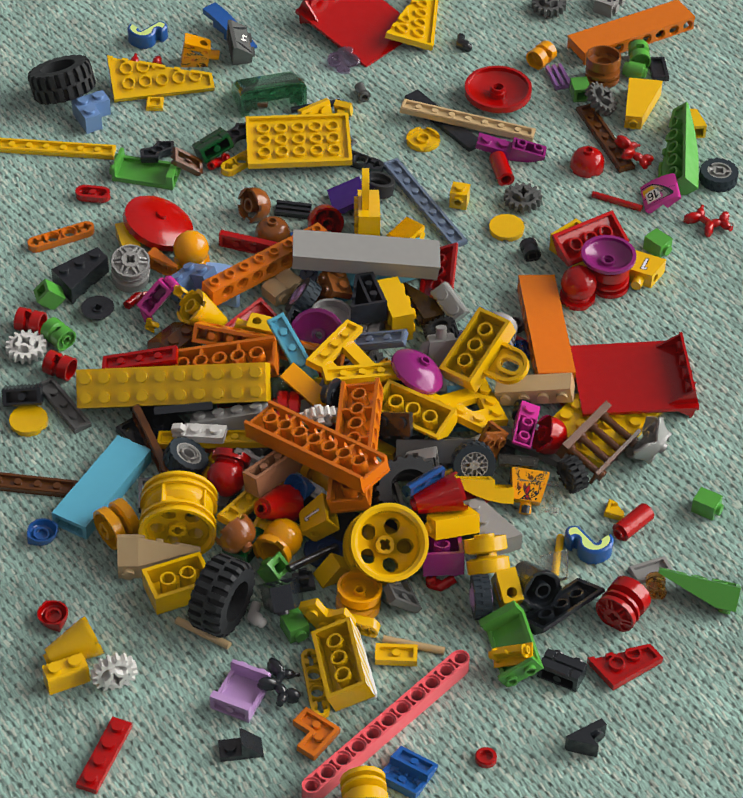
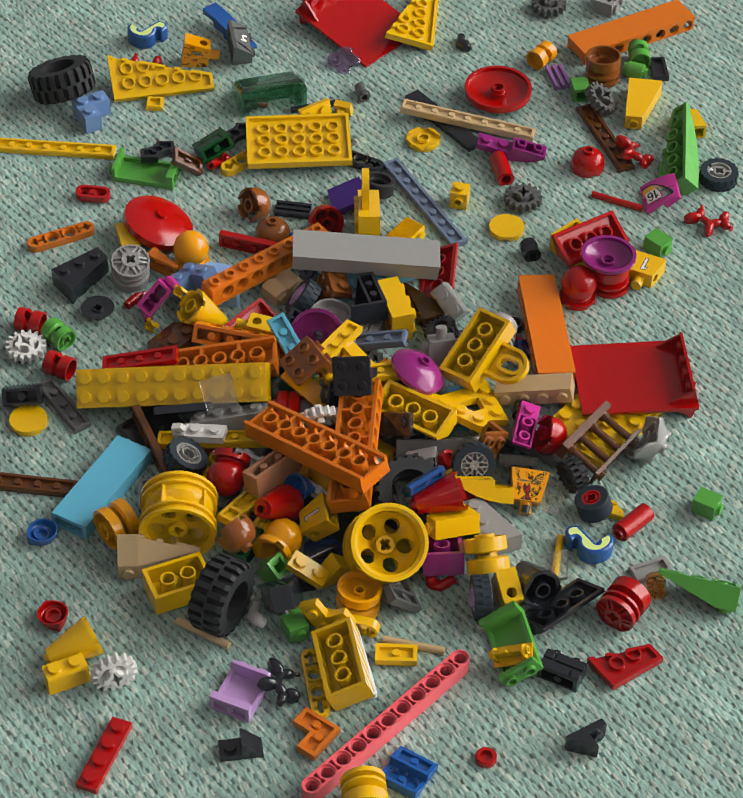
bright green brick [33,279,66,310] -> none
none -> clear piece [199,373,239,415]
none -> dark orange bracket [280,336,332,386]
none -> yellow plate [285,550,331,590]
none -> black bracket [331,356,377,396]
none -> red tile [438,449,454,470]
none -> black wheel [574,485,613,523]

